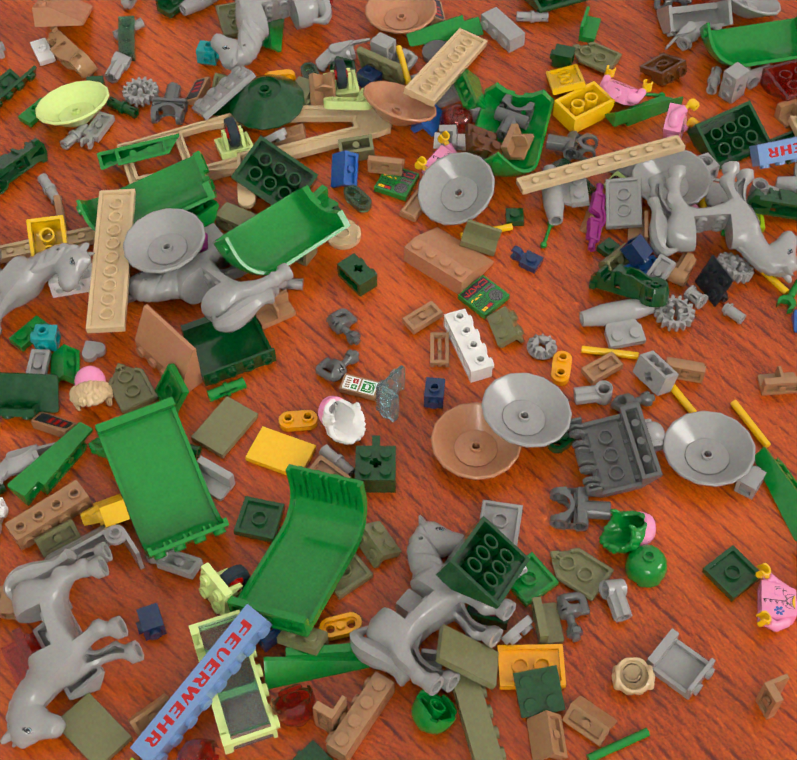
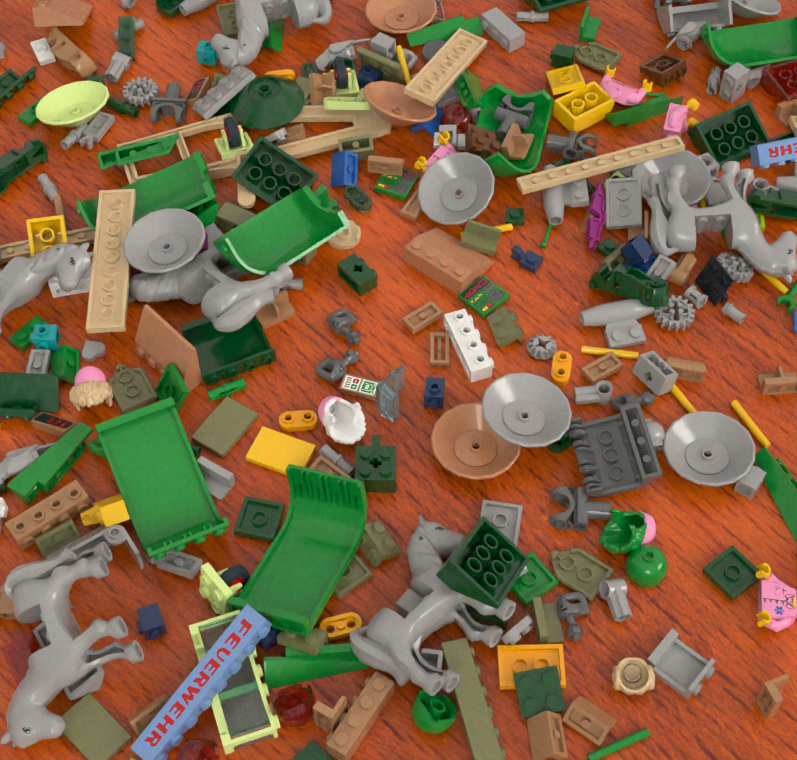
olive tile [436,624,499,690] -> none

